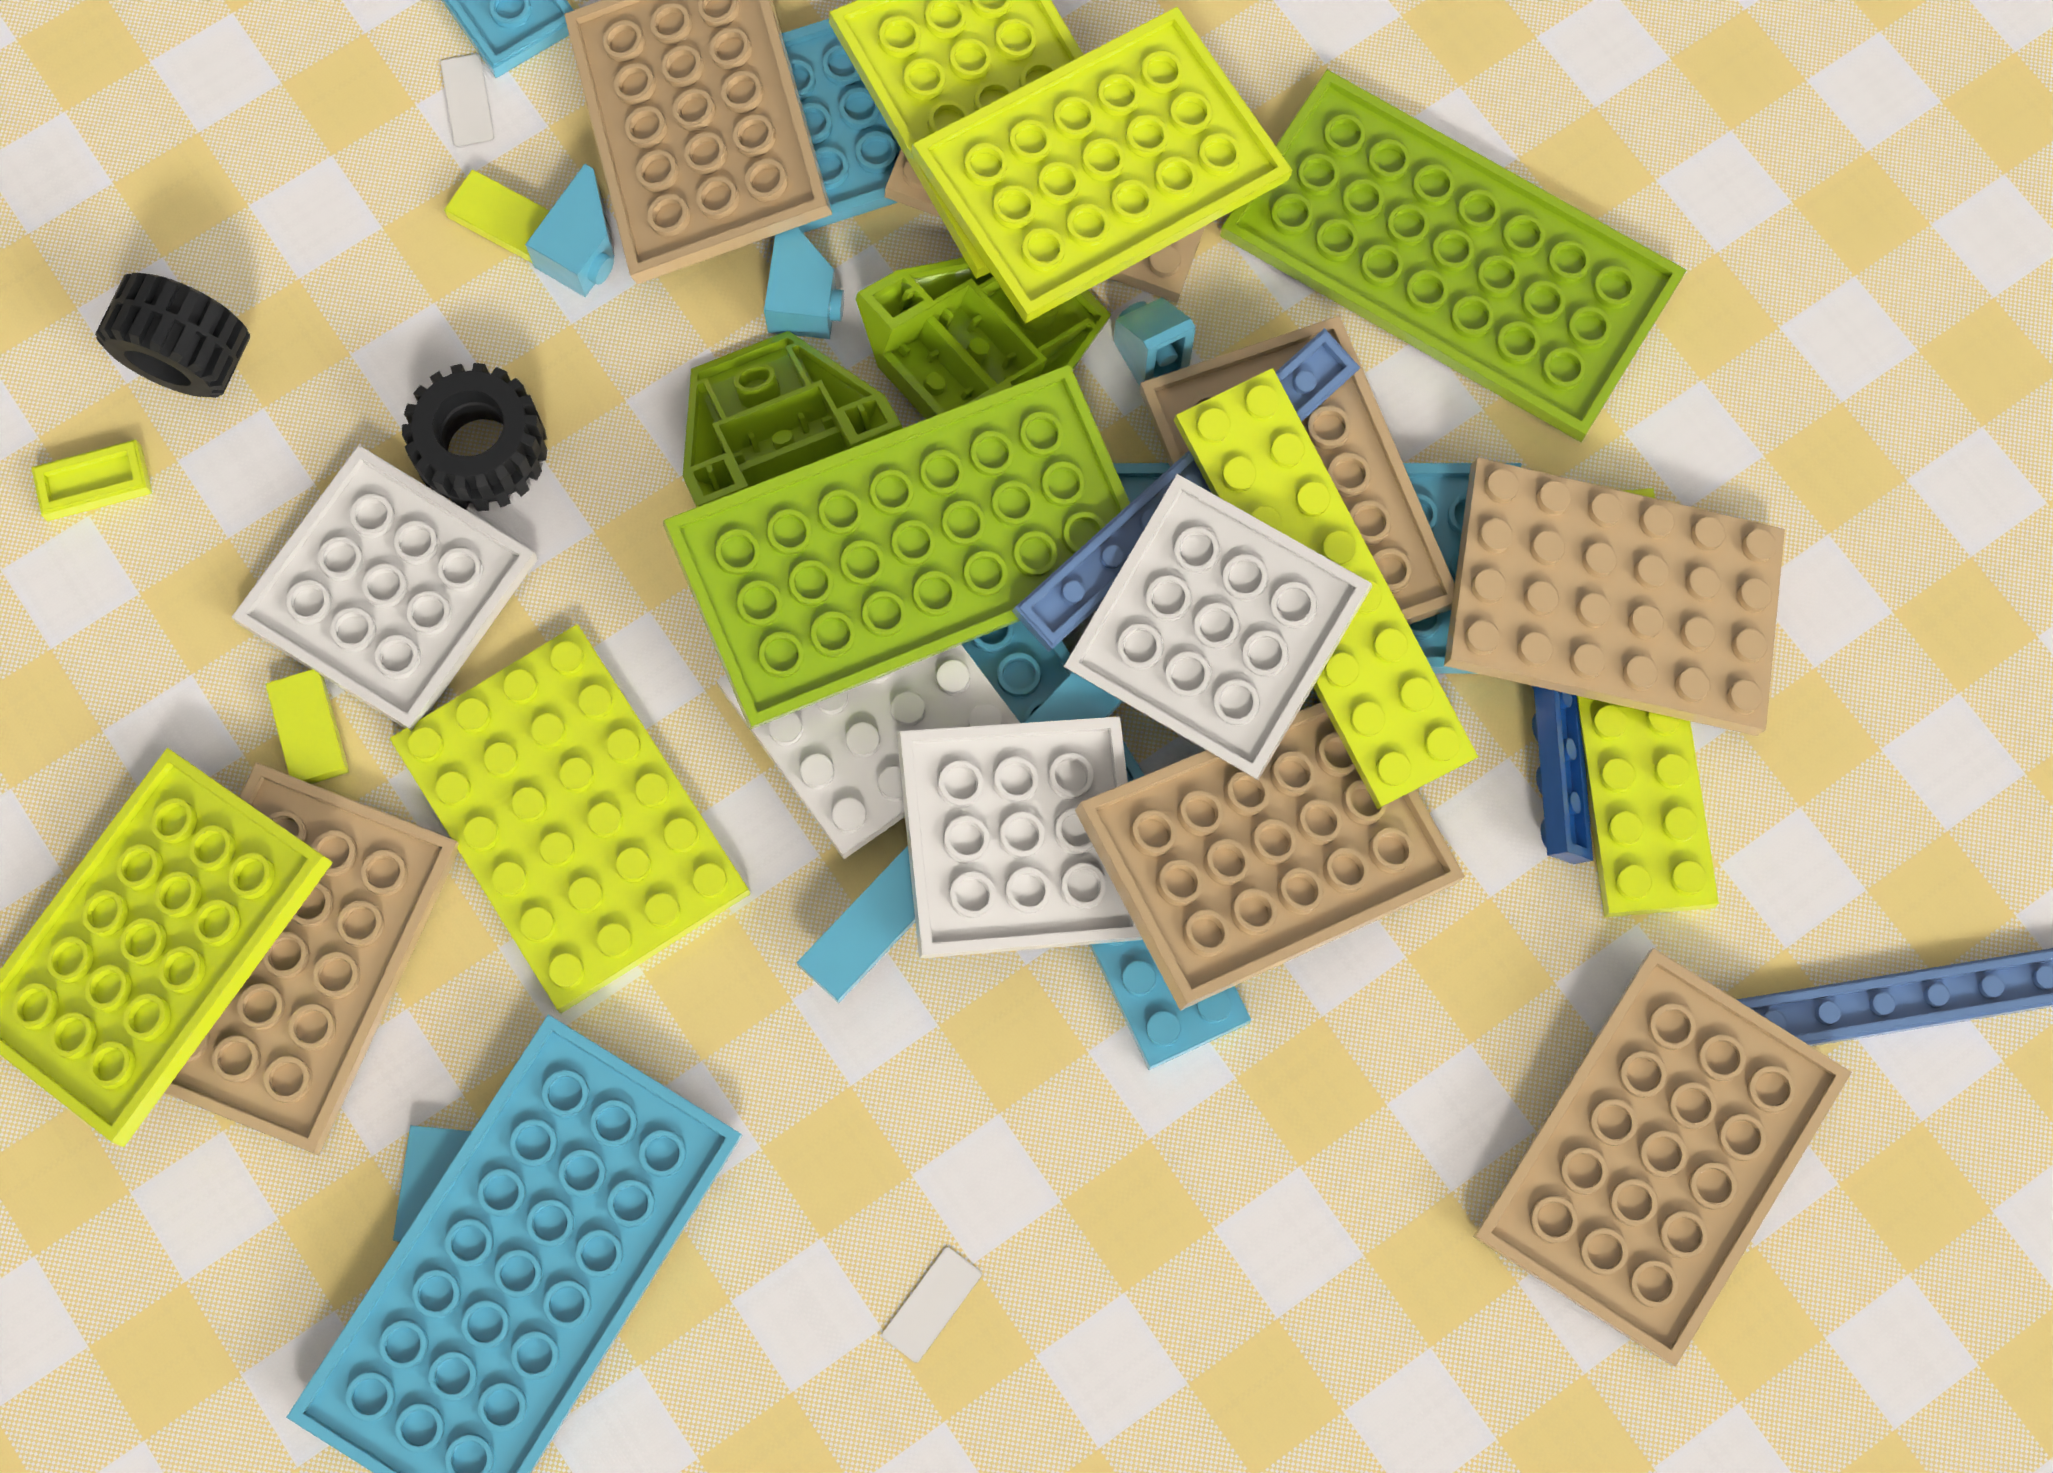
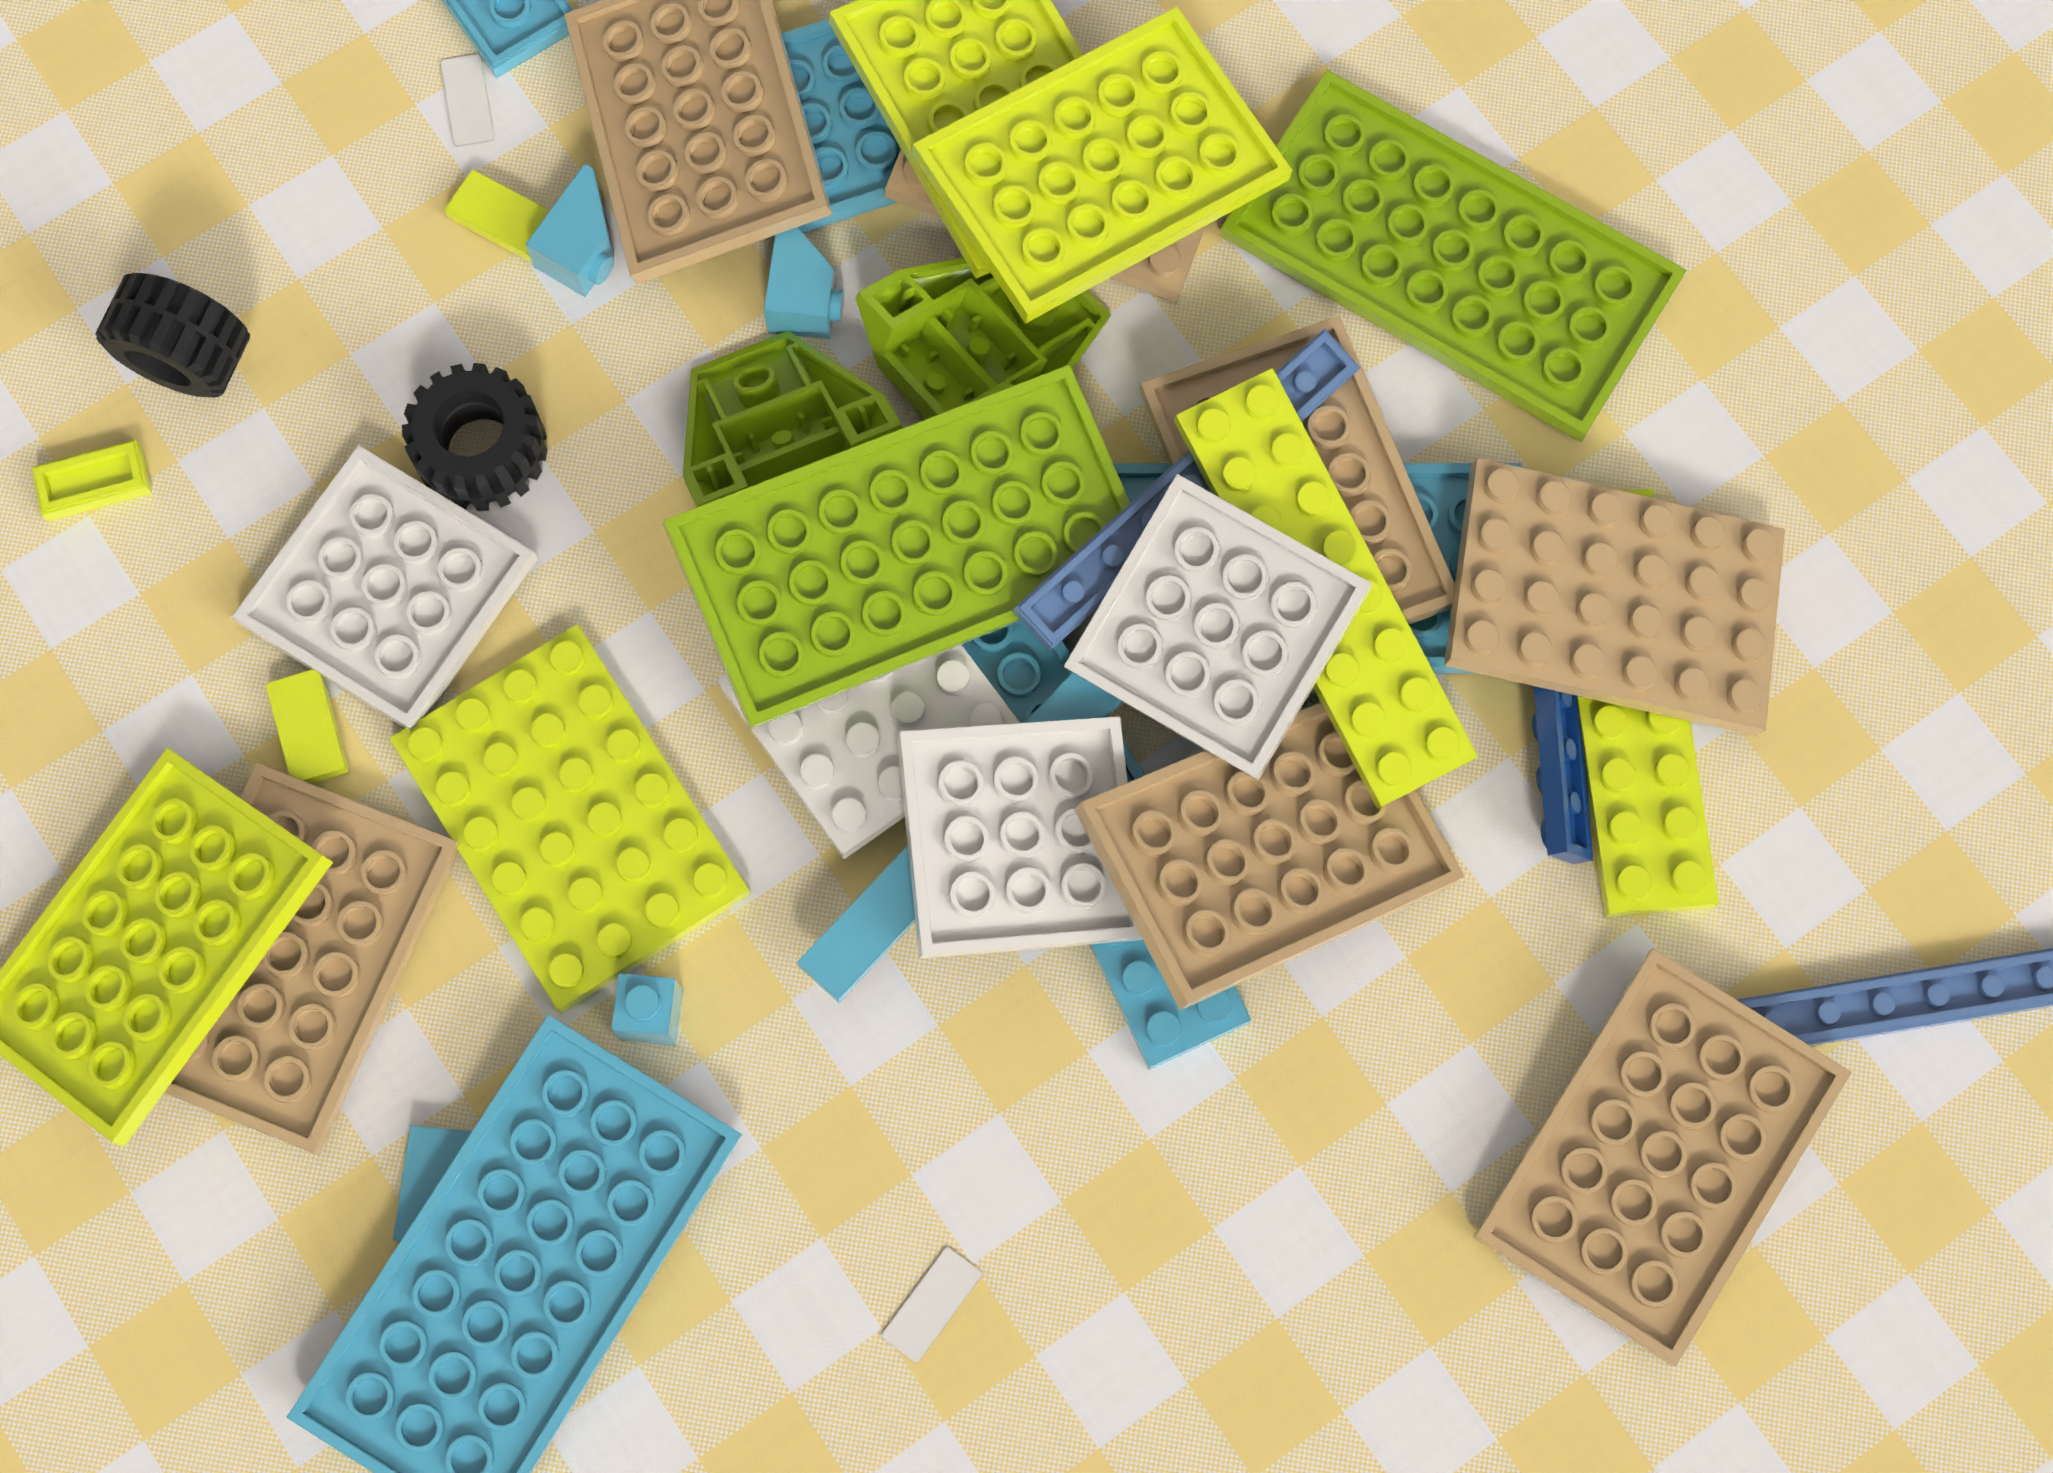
medium azure slope [1113,297,1196,387] -> none
none -> medium azure brick [611,973,683,1046]

